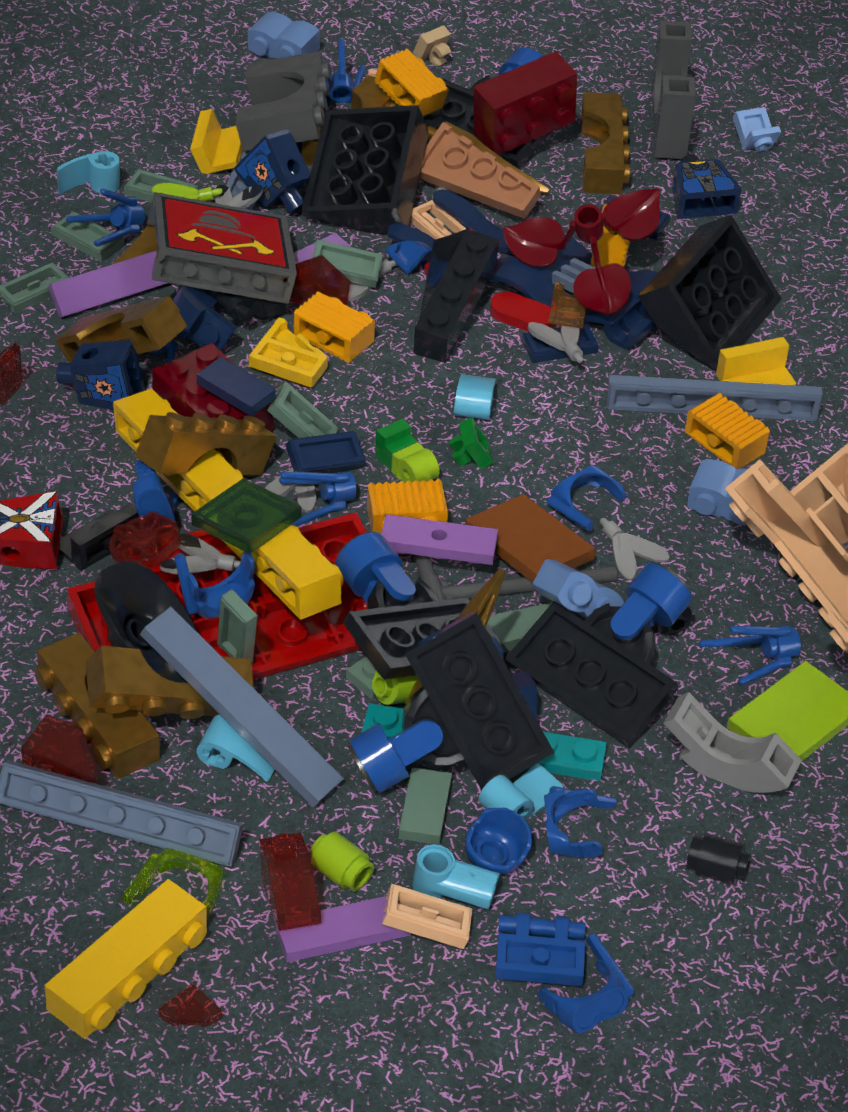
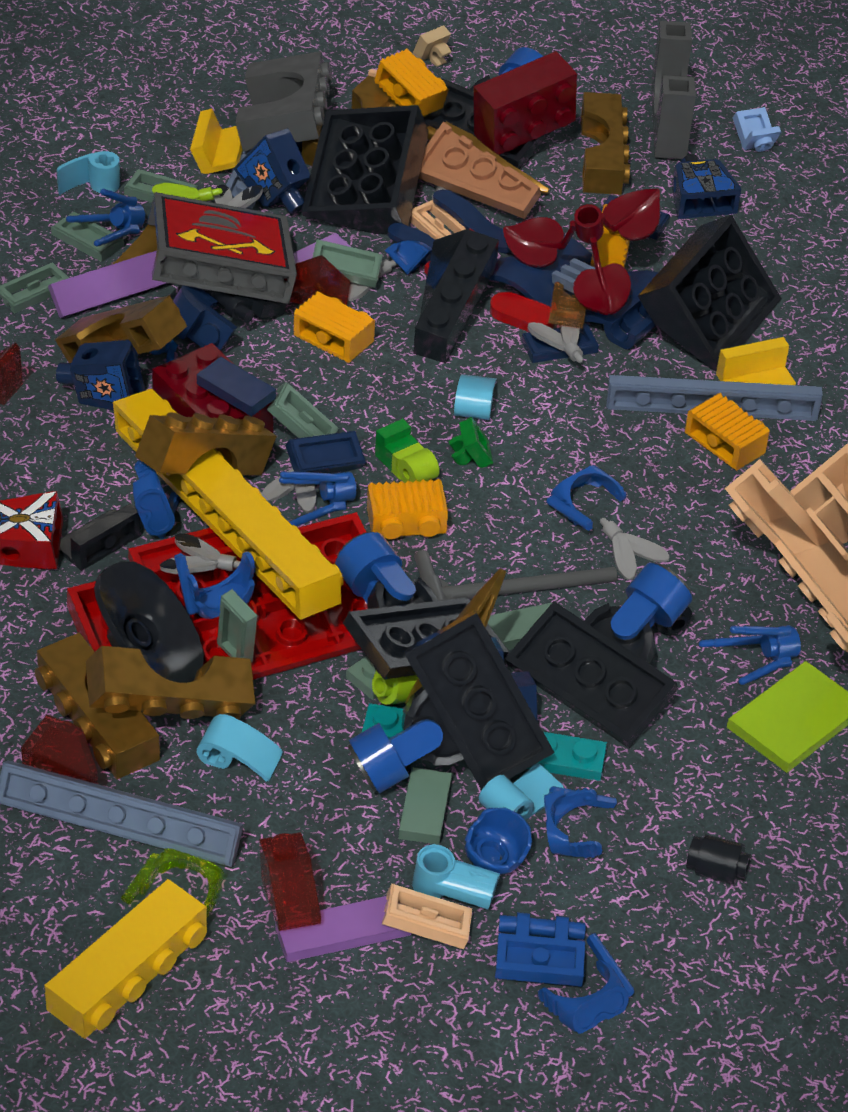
clear red wheel [109,512,181,568] -> none
sand blue tile [140,607,344,808] -> none
clear red tile [159,983,222,1027] -> none
clear green tile [191,478,302,554] -> none
medium blue brick [248,12,320,59] -> none
yellow wing [249,317,328,388] -> none
lime brick [310,832,374,892] -> none
blue plant [326,38,366,103] -> none
medium lavender tile [381,514,498,565] -> none
dark orange tile [465,494,595,582] -> none
medium blue brick [532,559,624,619] -> none
light grey arch [663,692,802,793] -> none
medium blue brick [687,459,747,525] -> none

